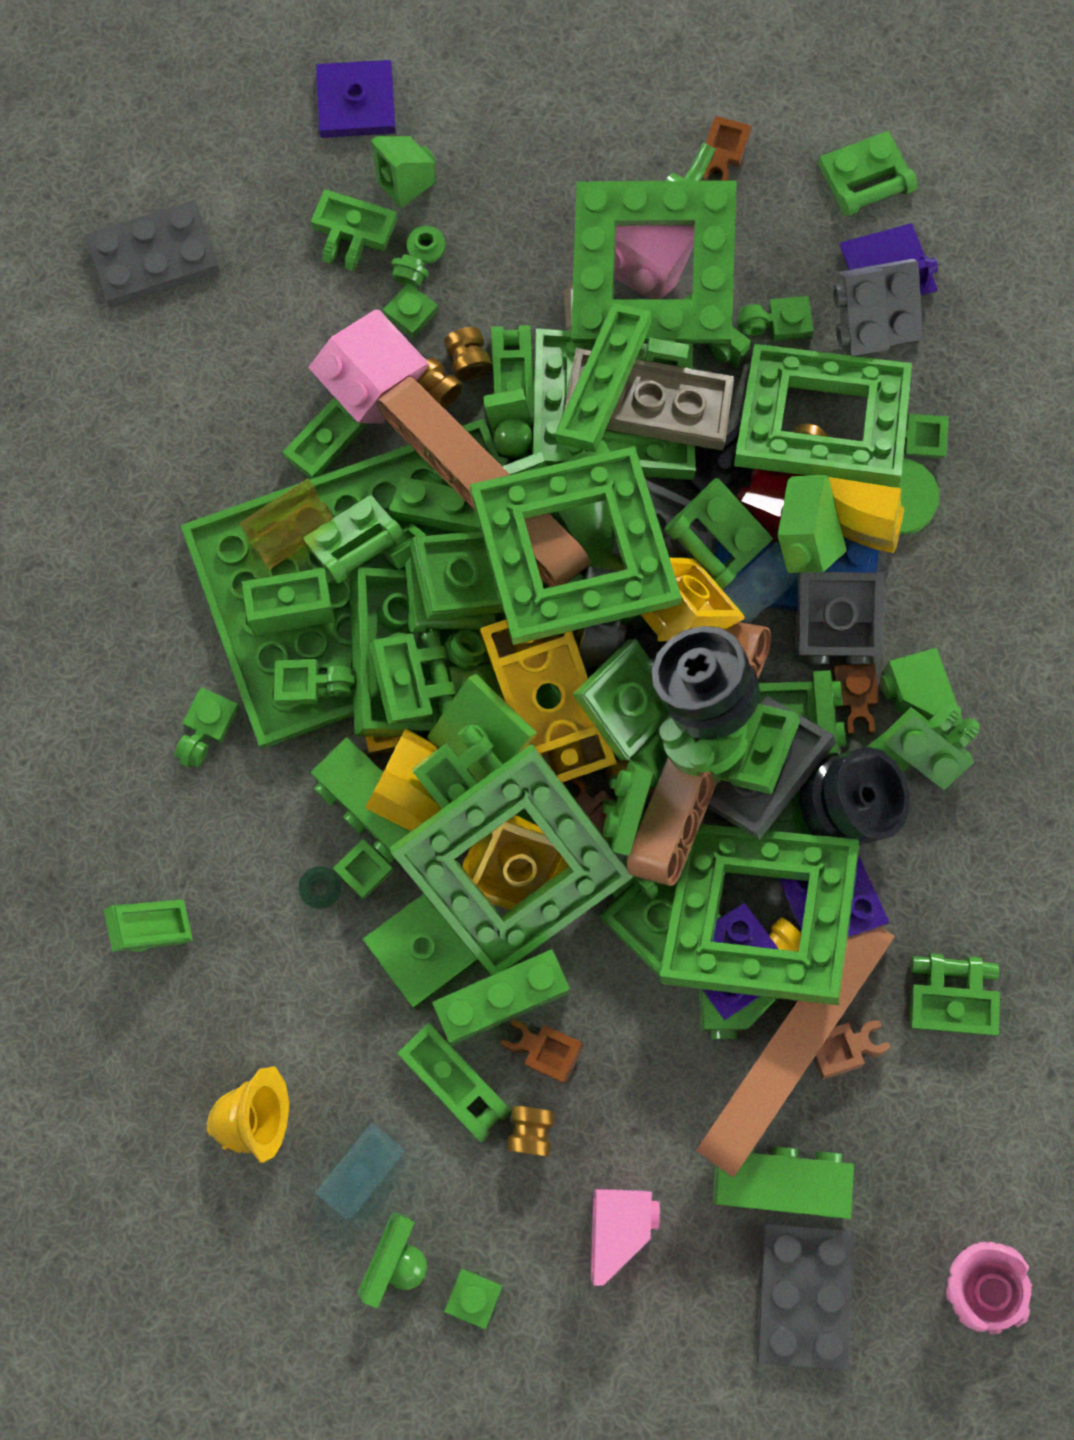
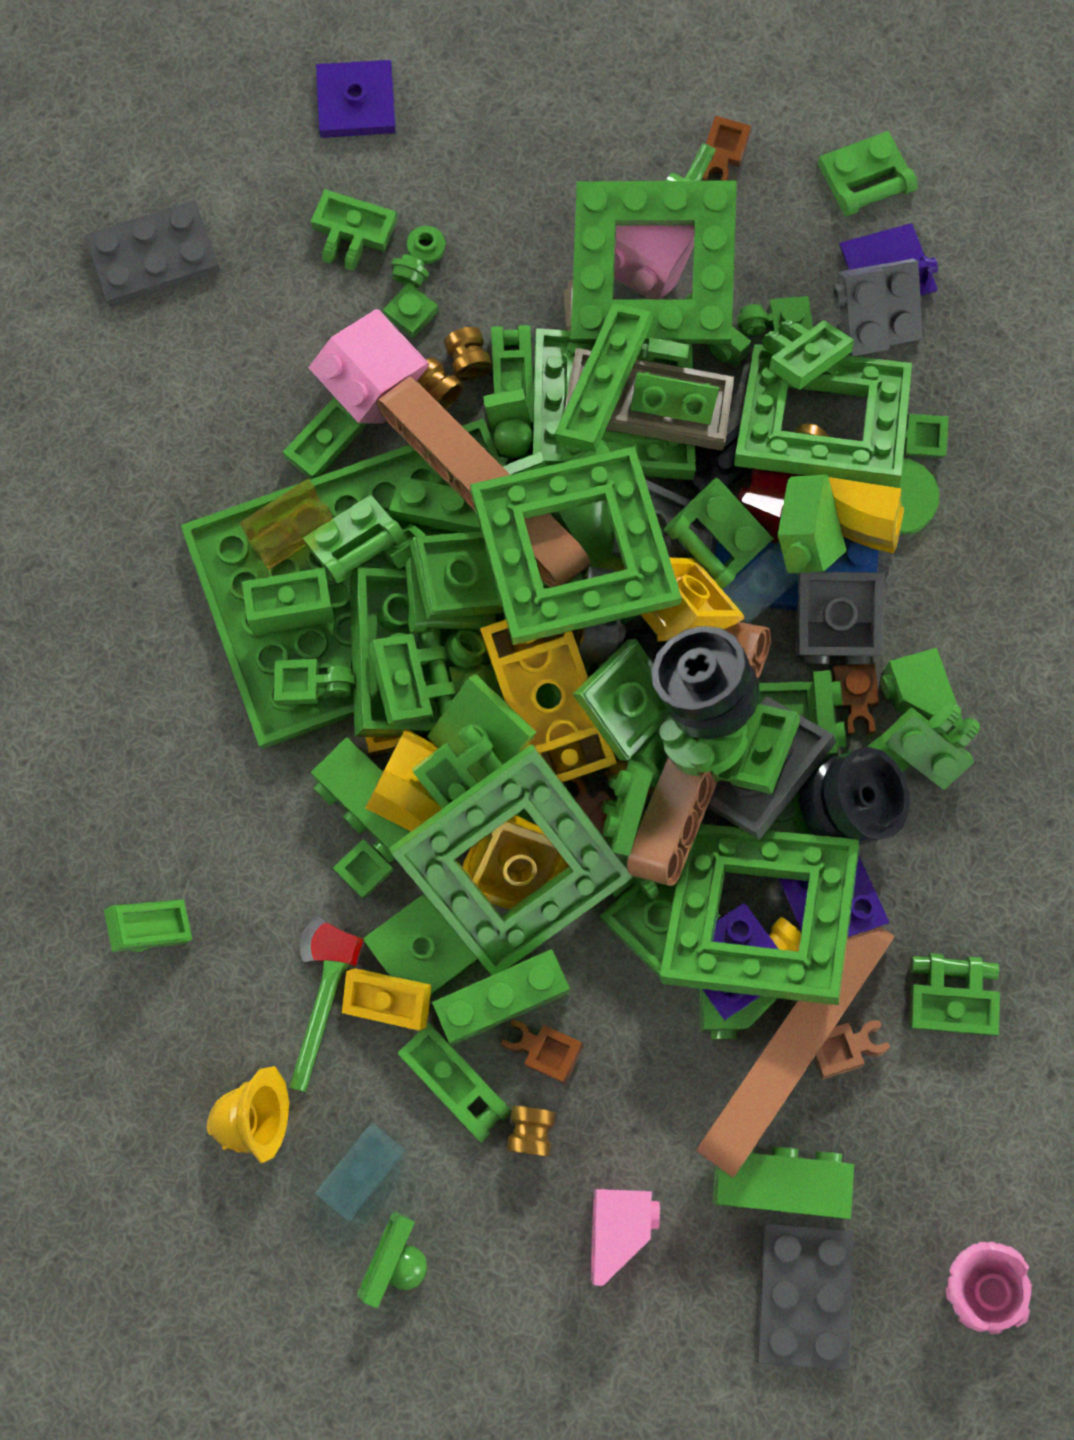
bright green plate [174,687,240,768] -> none
clear green plate [299,866,342,909] -> none
bright green slope [371,136,436,208] -> none
bright green plate [444,1268,503,1330] -> none
none -> piece [289,915,364,1092]
none -> yellow plate [342,968,432,1031]
none -> bright green hinge [630,371,719,425]
none -> bright green hinge [761,319,854,390]

